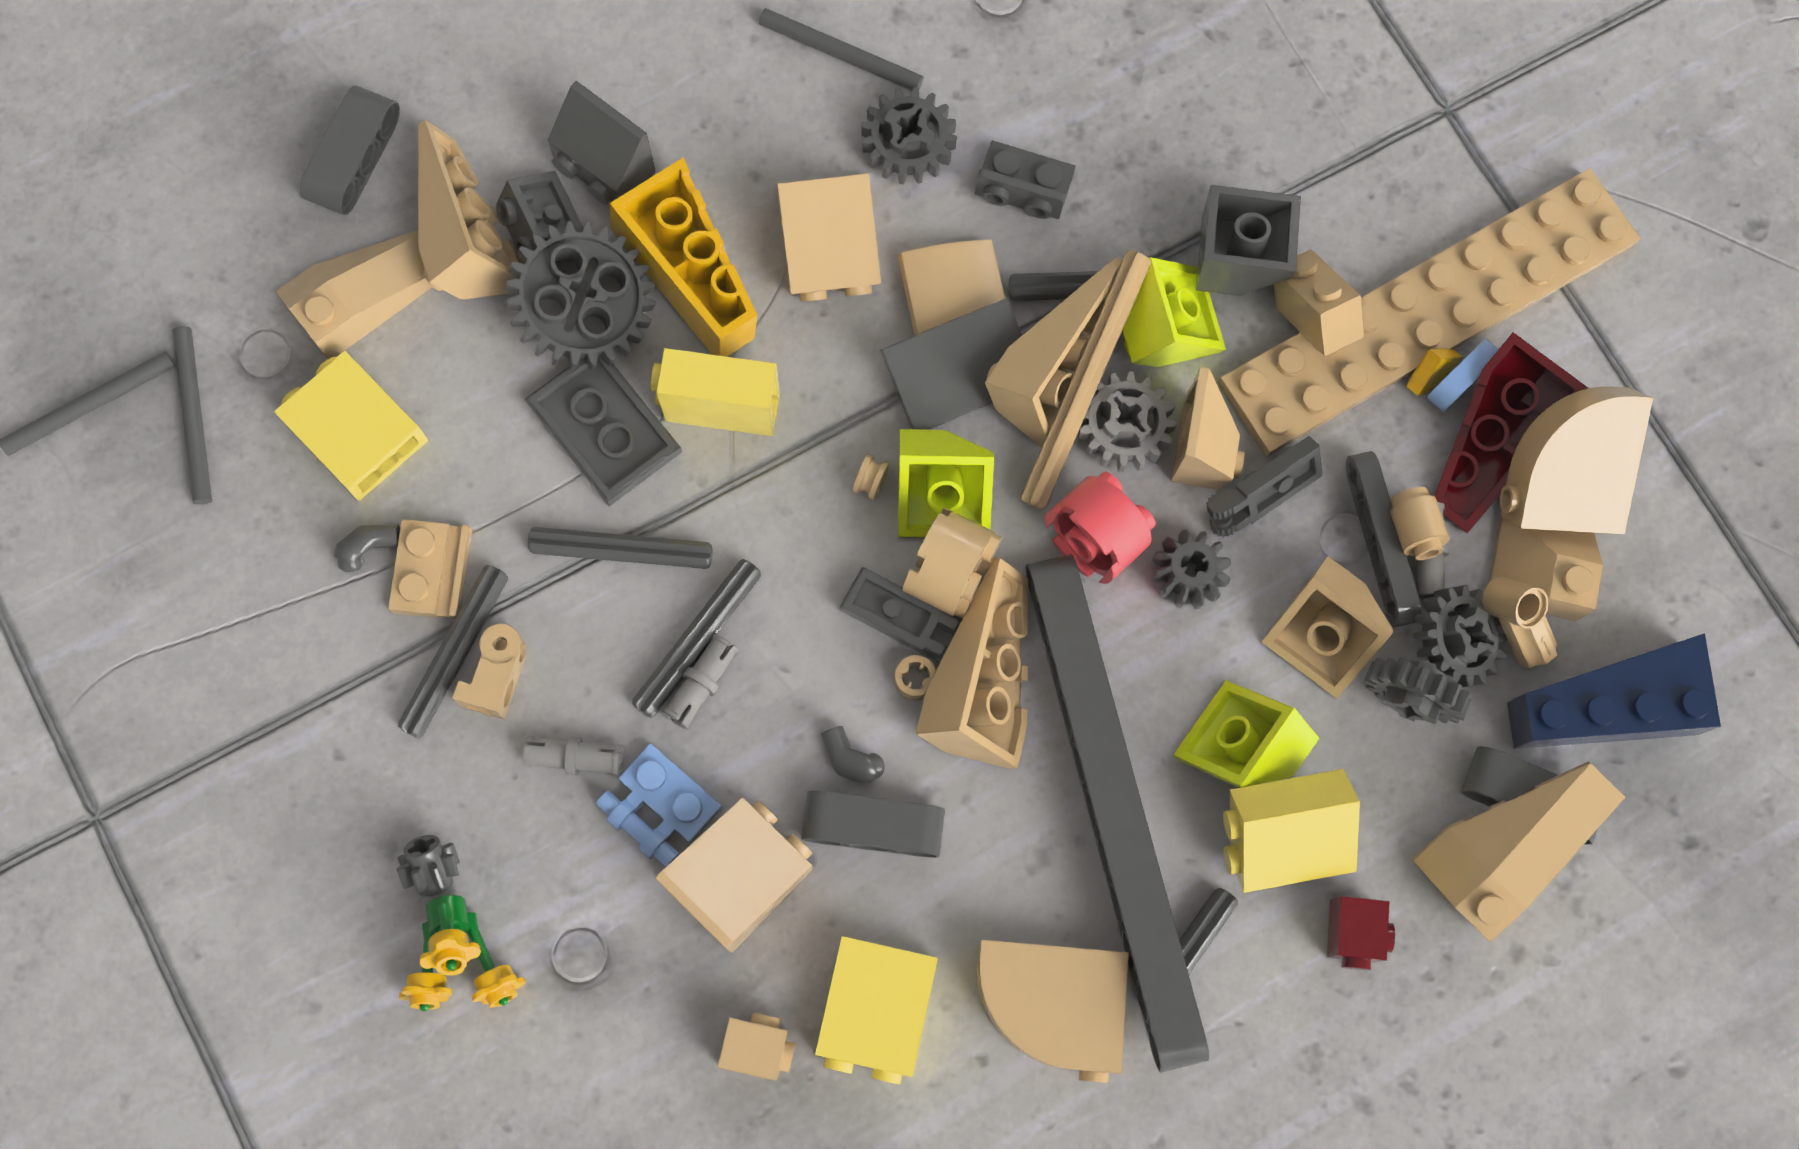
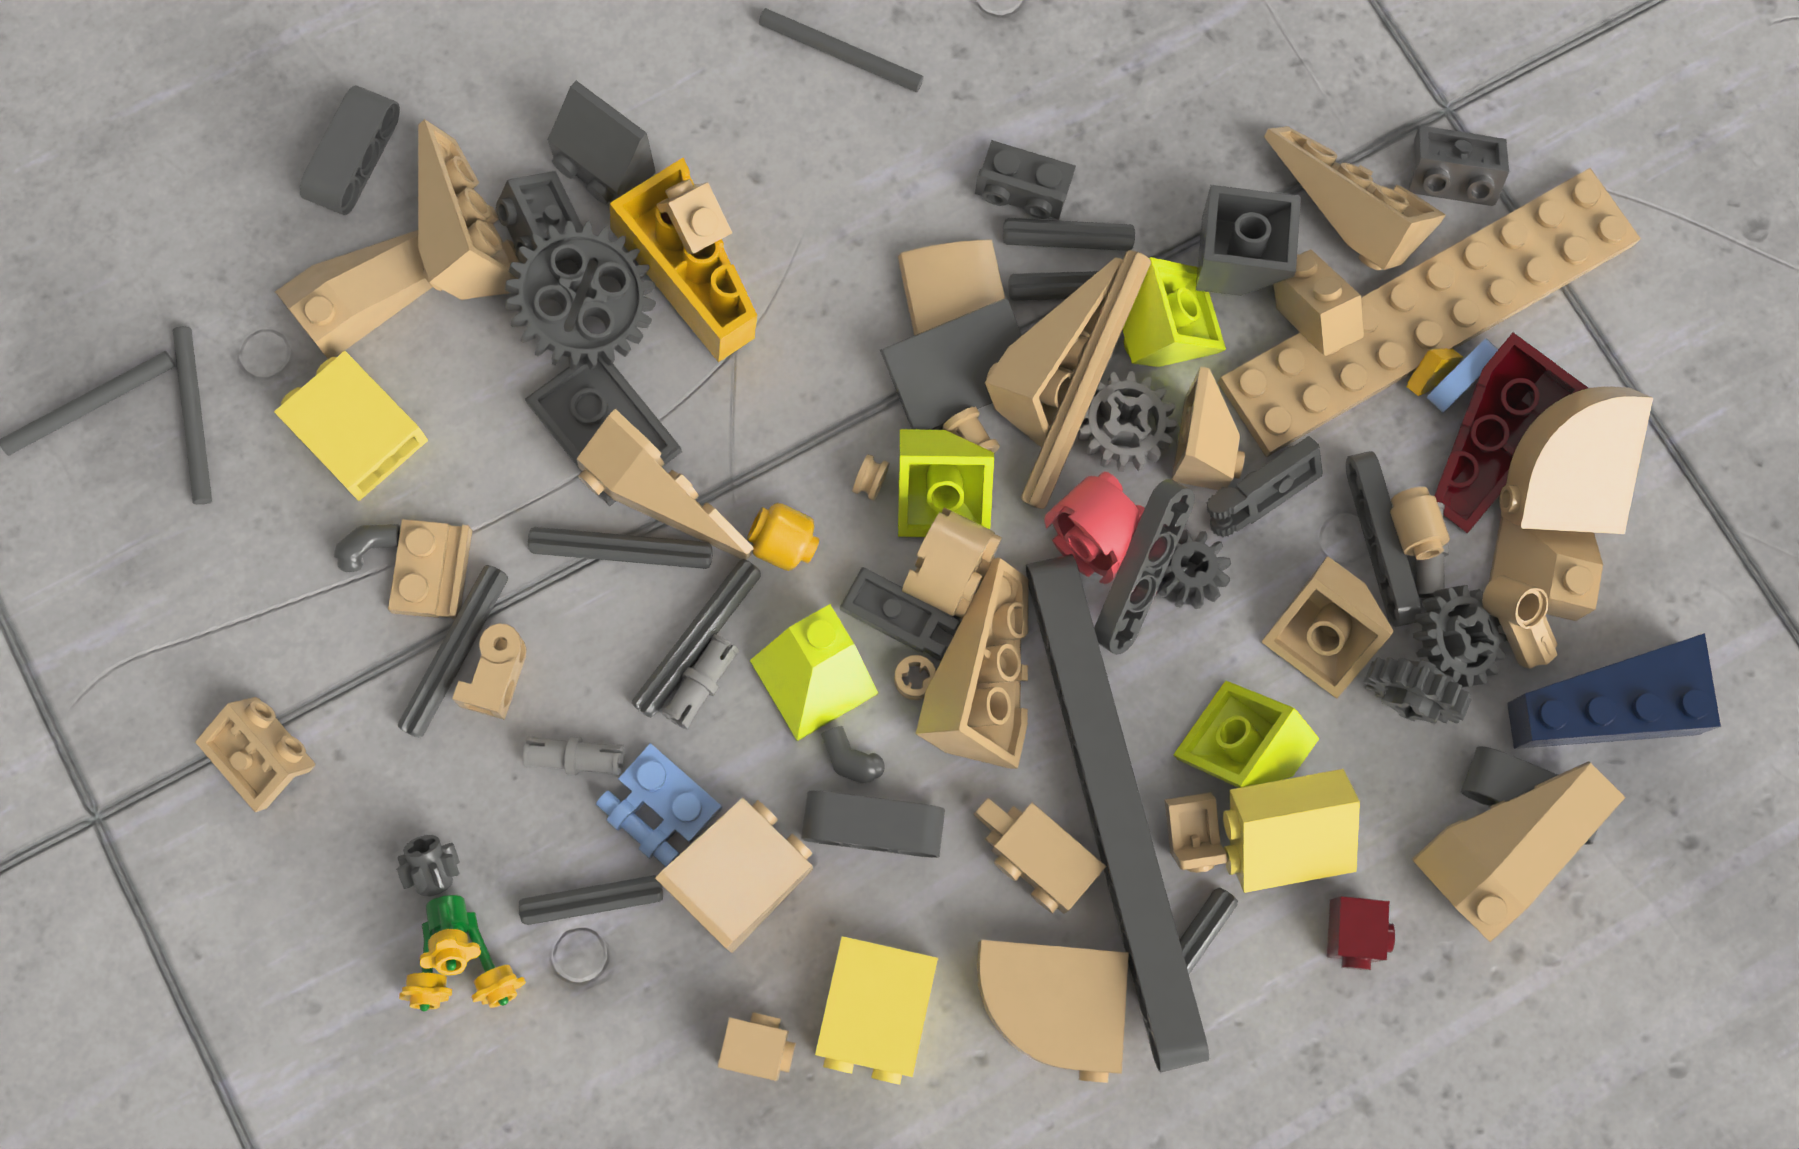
light yellow brick [651,348,780,436] -> none
tan slope [776,173,881,302] -> none
dark grey gear [861,87,957,184] -> none
none -> tan bracket [195,697,315,812]
none -> dark grey axle [519,875,663,925]
none -> tan wedge [577,409,754,560]
none -> tan bracket [656,179,732,254]
none -> yellow head [747,503,820,571]
none -> neon yellow slope [750,604,878,741]
none -> tan bush [942,407,1000,453]
none -> tan hinge [974,798,1106,914]
none -> dark grey axle [1003,218,1135,251]
none -> dark grey beam [1094,479,1195,655]
none -> tan bracket [1165,792,1227,873]
none -> tan wedge [1264,126,1446,270]
none -> flat silver bracket [1409,125,1509,206]

